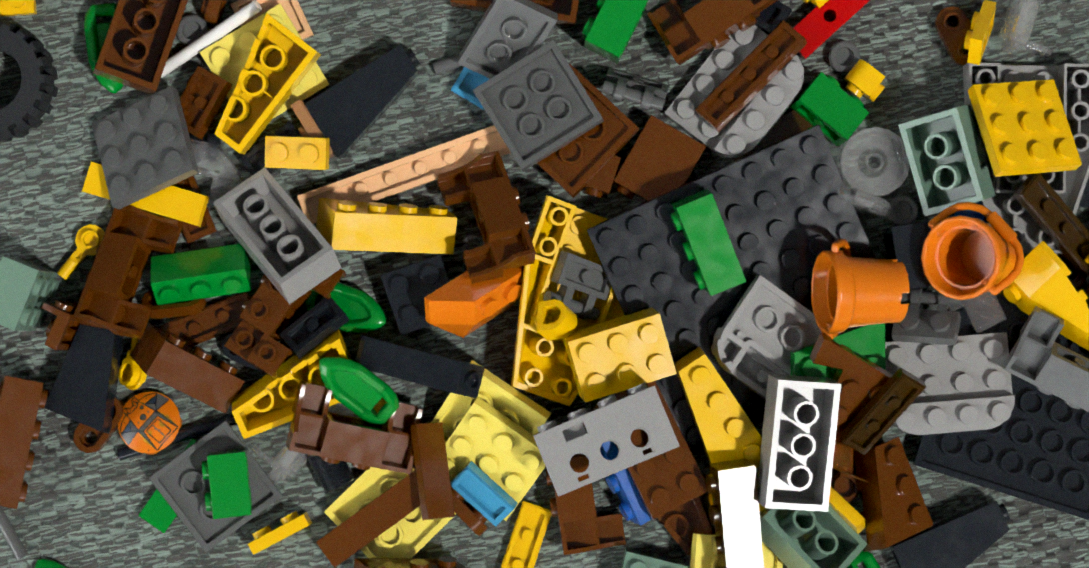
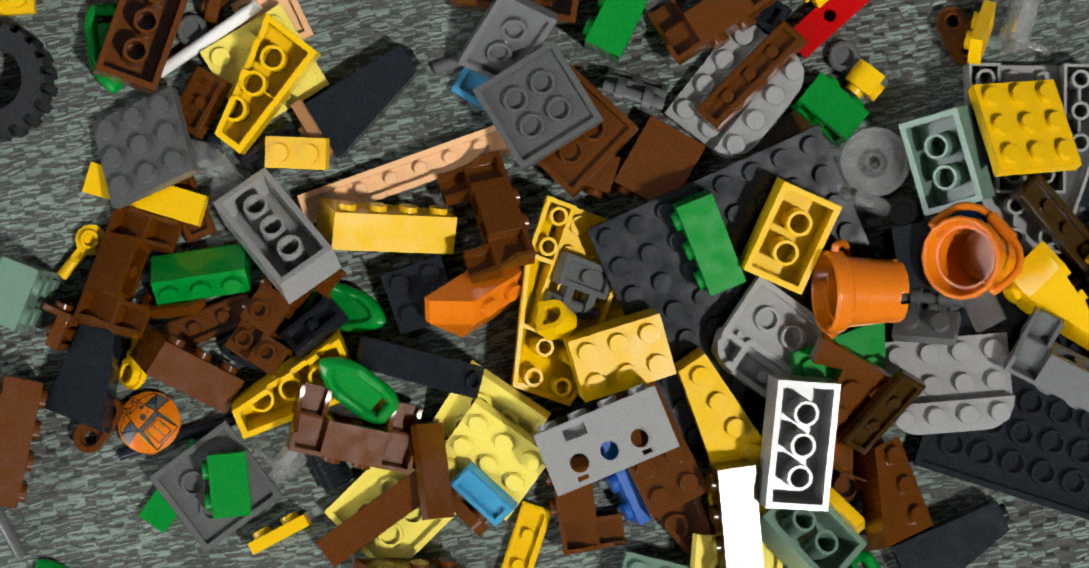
none -> yellow brick [739,177,842,295]

